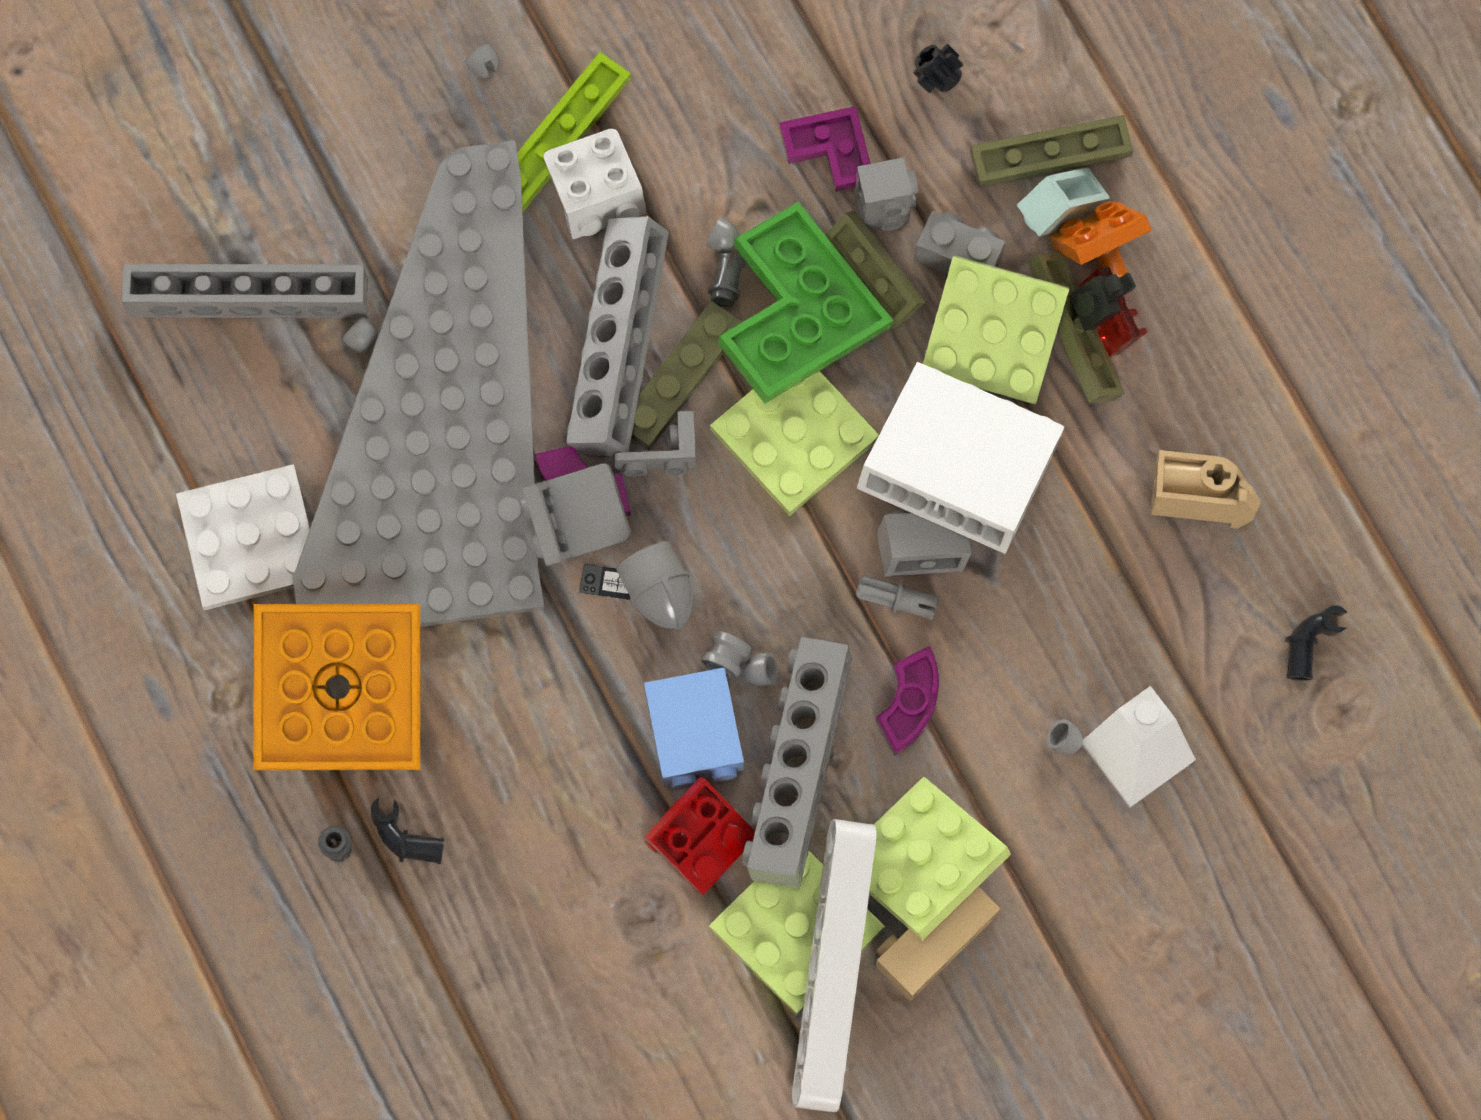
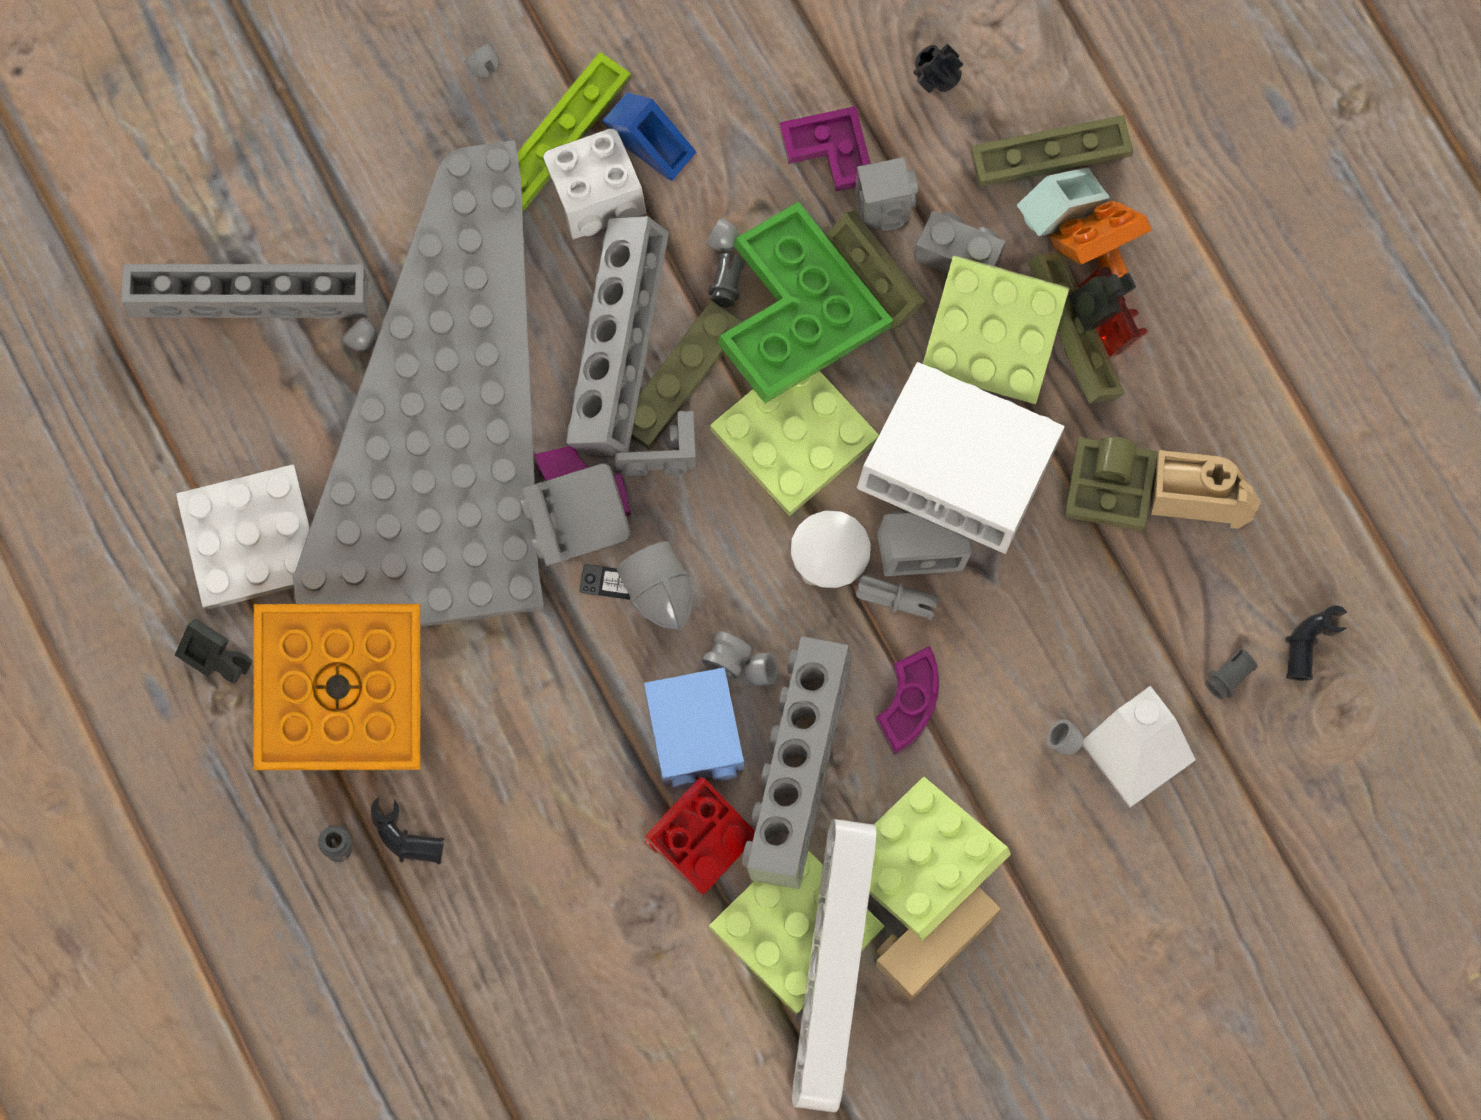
none -> pearl dark grey plate [175,619,253,684]
none -> blue slope [603,92,696,181]
none -> white dish [791,510,871,588]
none -> olive plate [1064,437,1158,532]
none -> dark grey pin [1205,649,1258,700]

